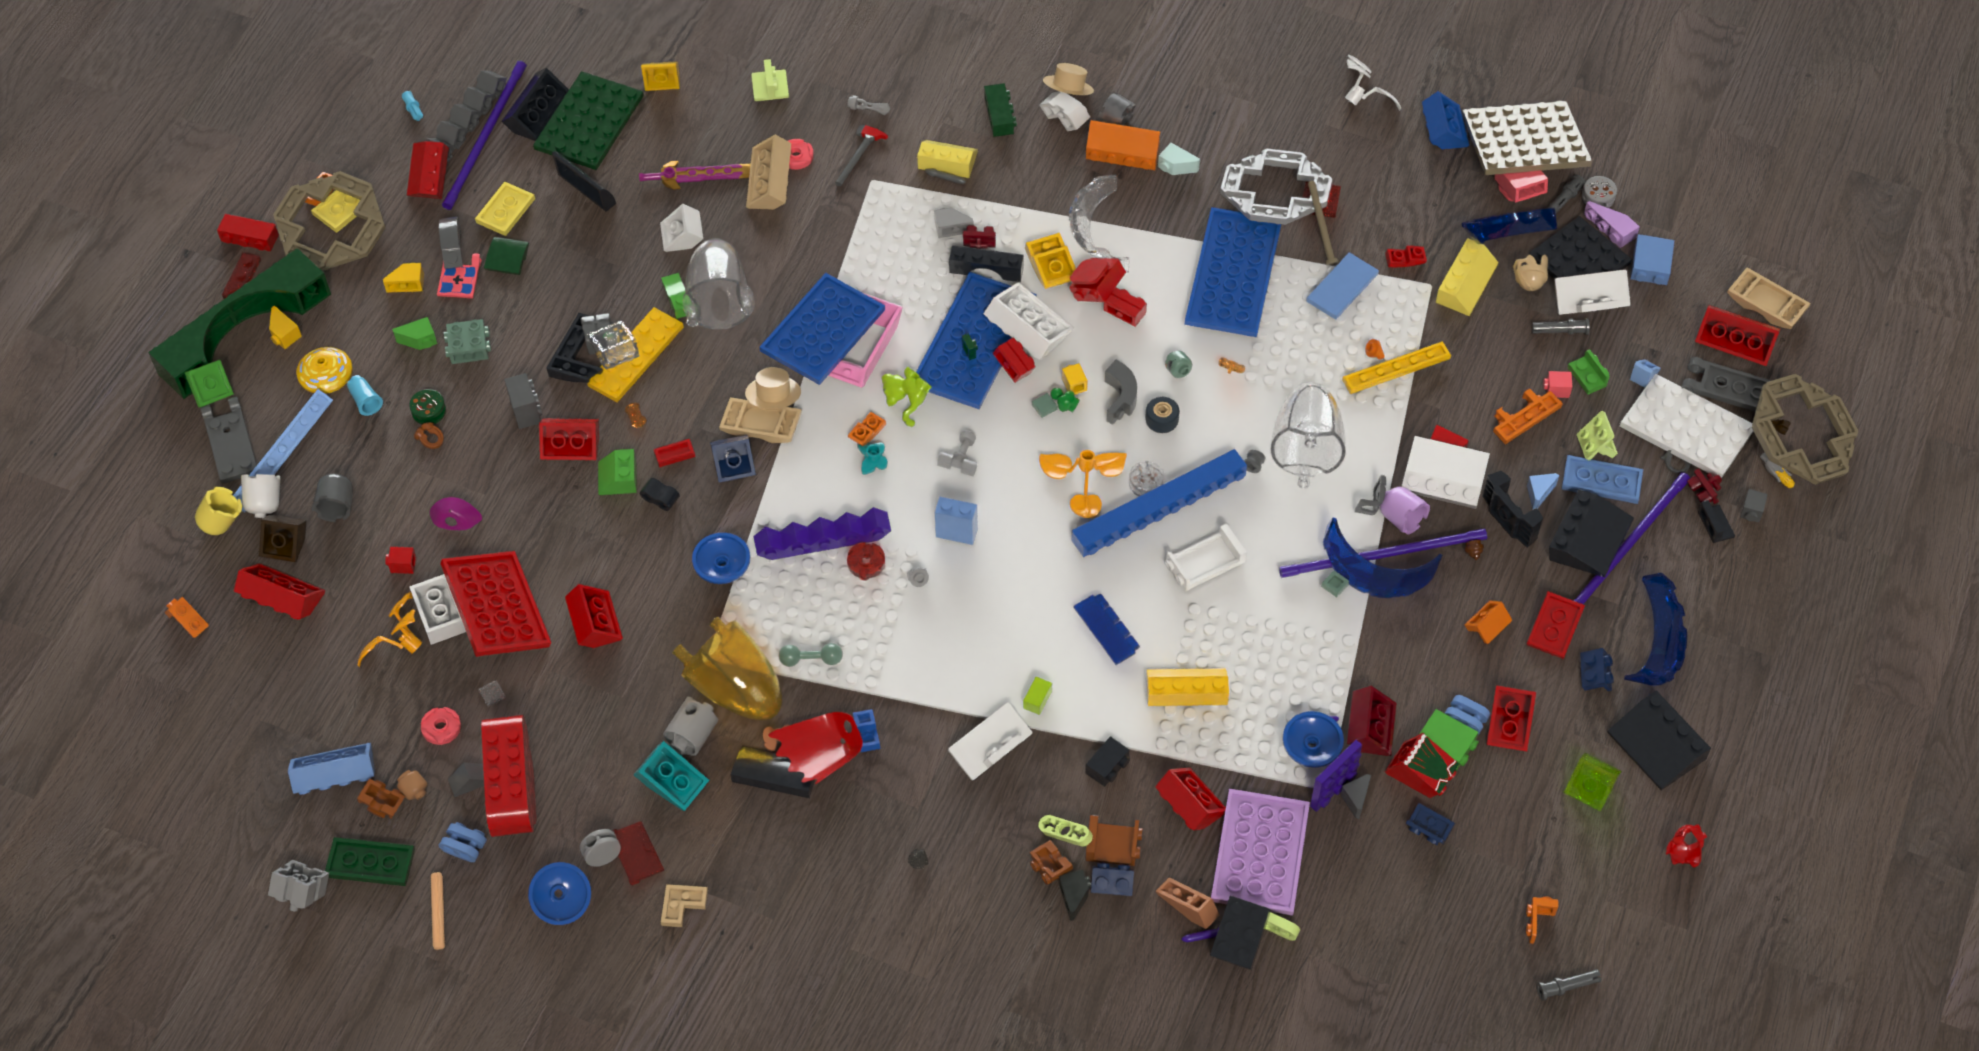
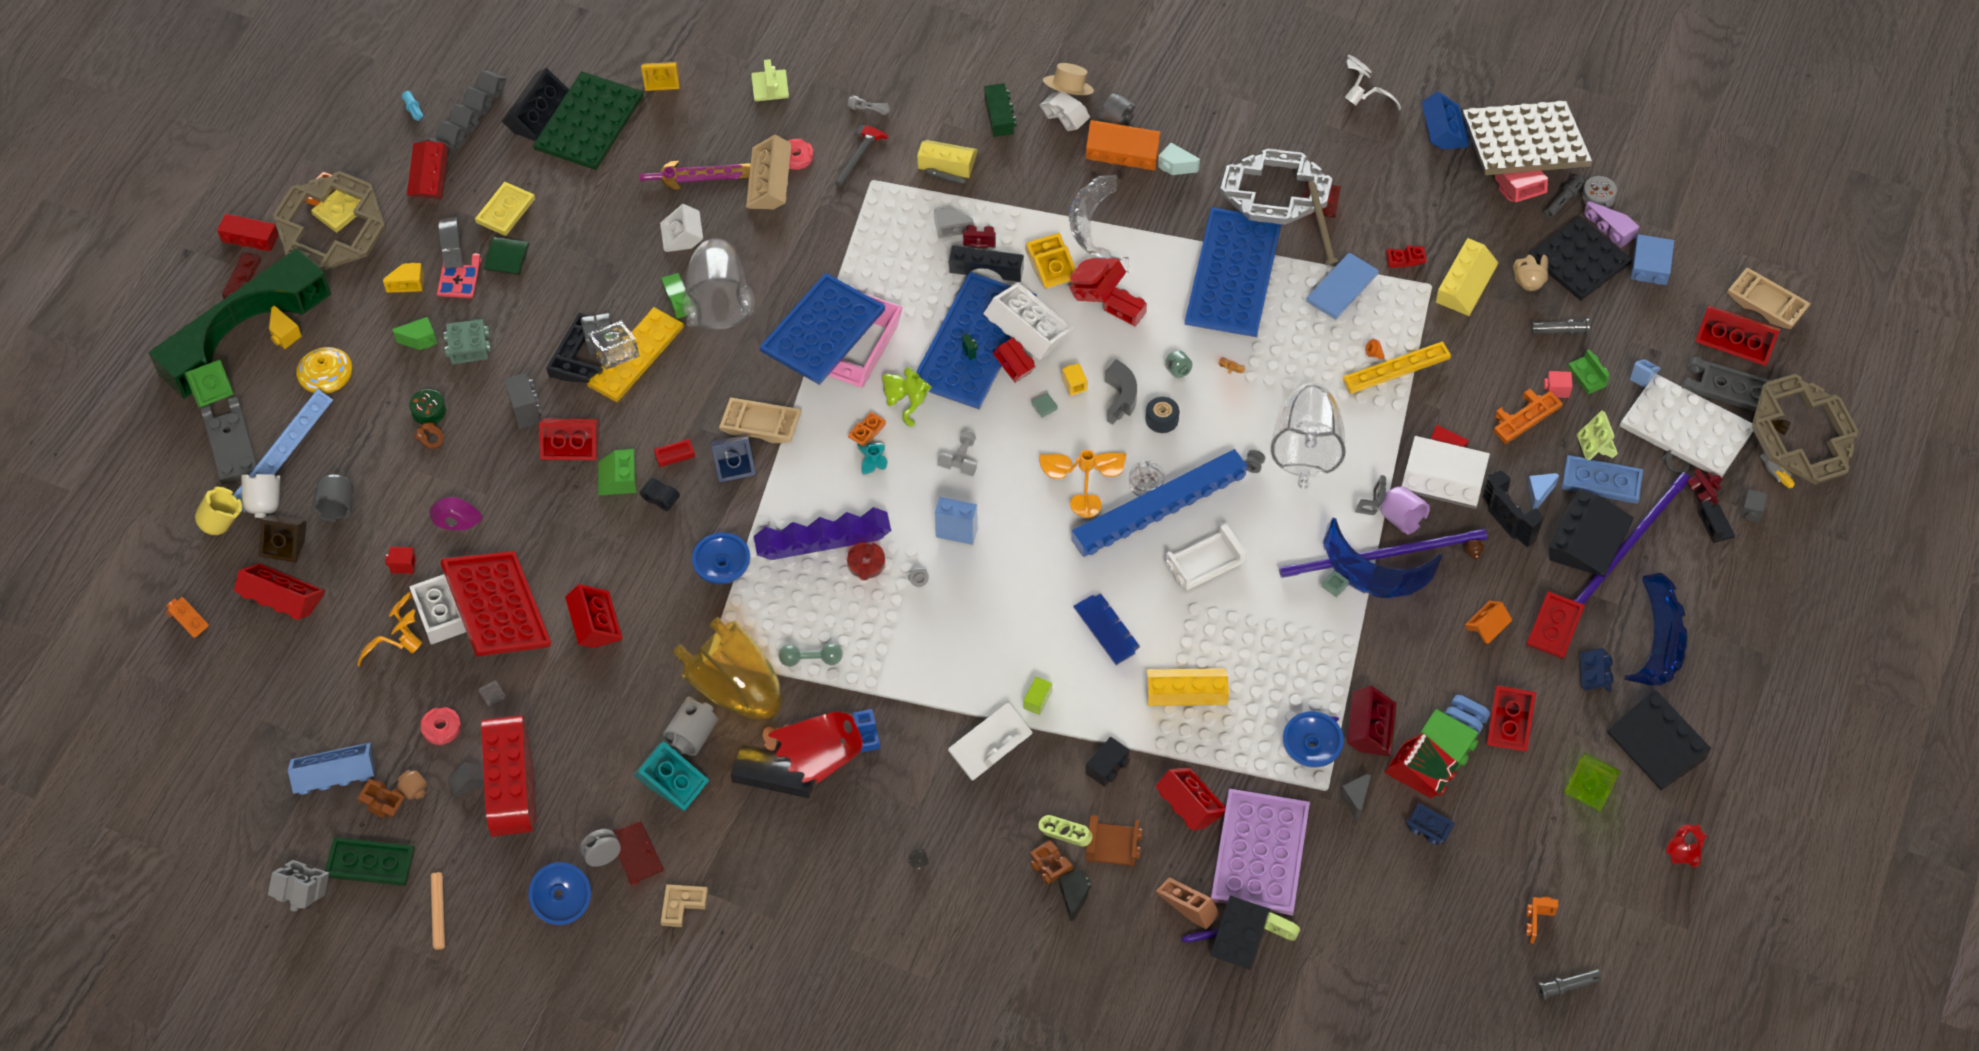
medium azure plant [347,375,383,416] -> none
medium blue brick [439,822,487,862] -> none
dark purple piece [442,61,527,210] -> none
black slope [552,151,616,212] -> none
clear orange piece [625,403,647,428] -> none
tan hose [745,367,801,409] -> none
green animal [1050,387,1080,413] -> none
dark blue bracket [1091,863,1134,896] -> none
dark purple plate [1310,740,1362,812] -> none
clear blue windscreen [1461,208,1557,244] -> none
white bracket [1554,270,1630,315] -> none

